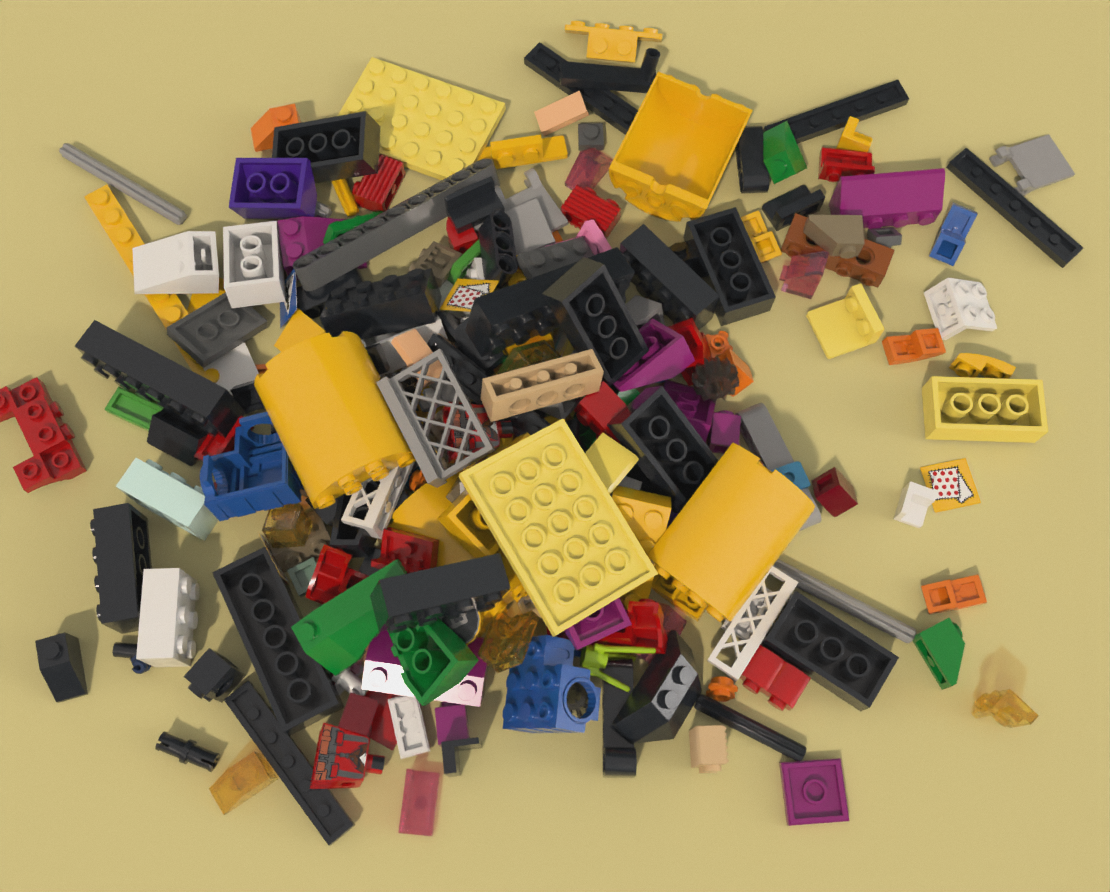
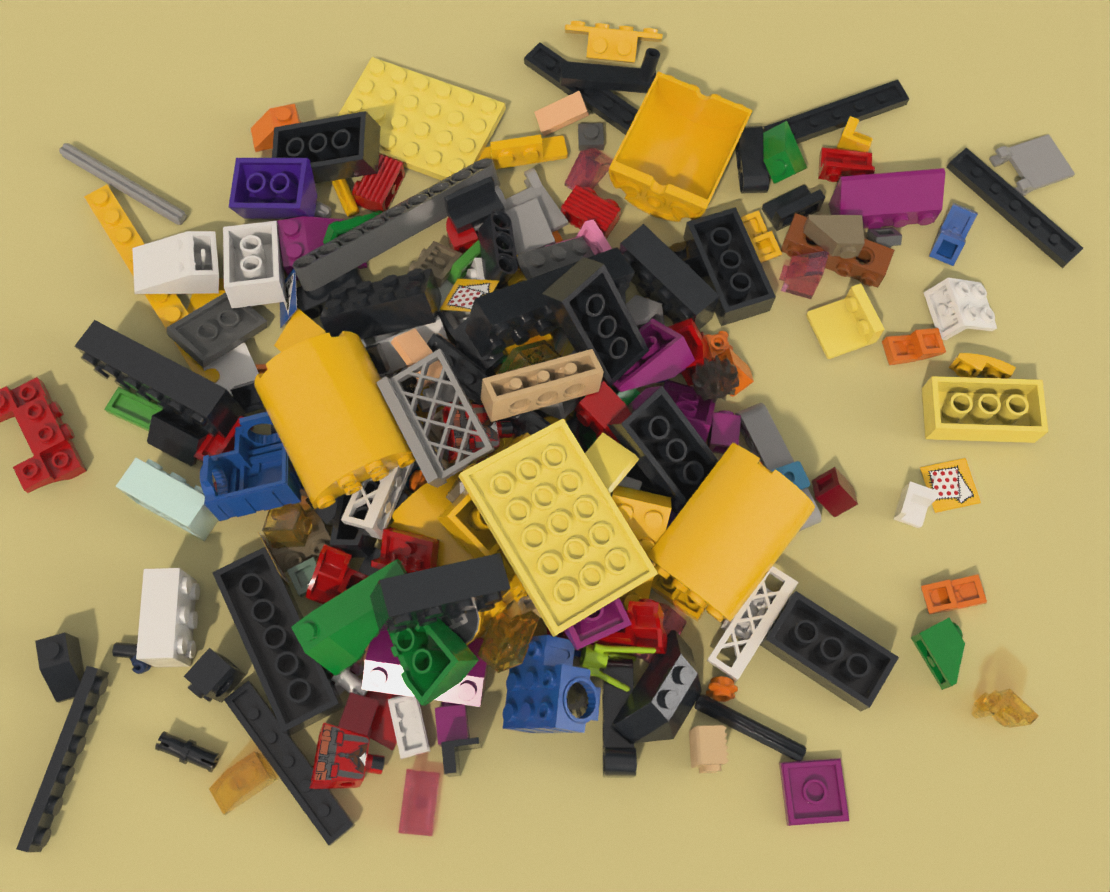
black brick [90,503,152,634] -> none
red brick [740,645,811,711] -> none
light grey axle [769,559,916,643] -> none
none -> black plate [16,666,109,852]

